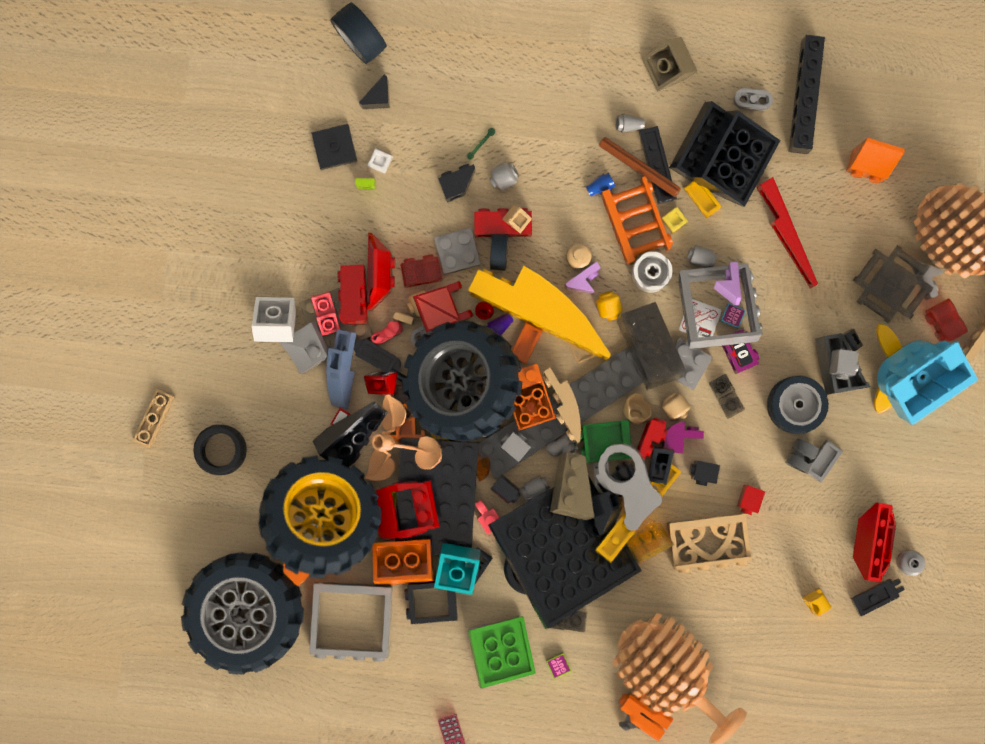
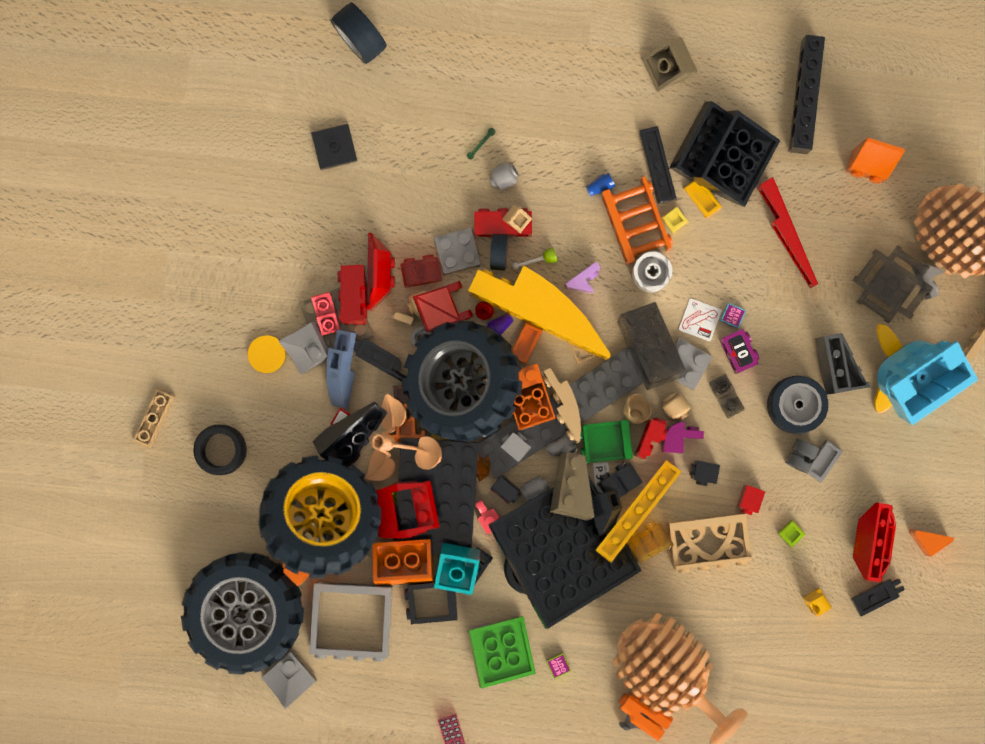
white brick [252,297,296,342] -> none
lime tile [355,178,376,189] -> none
black slope [359,74,390,109] -> none
red slope [364,372,397,395] -> none
white tile [367,148,393,174] -> none
coral piece [371,321,403,345] -> none
black slope [438,164,475,203] -> none
clear smoke slope [550,611,588,632] -> none
tan head [566,243,592,270] -> none
light grey animal [595,443,662,531] -> none
yellow head [596,291,623,321] -> none
dark orange axle [599,137,681,197] -> none
light grey cone [615,114,645,133] -> none
black slope [648,446,674,485] -> none
light grey window [678,264,763,349] -> none
light grey brick [687,245,717,268] -> none
lavender slope [714,262,741,305] -> none
light grey plate [734,88,773,111] -> none
light grey brick [829,349,859,380] -> none
black slope [843,329,863,351] -> none
light grey head [896,550,925,576] -> none
clear red brick [925,298,968,342] -> none
none -> yellow tile [247,335,286,374]
none -> light grey plate [262,651,317,709]
none -> hinge [512,247,558,270]
none -> lime tile [778,520,806,548]
none -> orange slope [909,529,954,557]

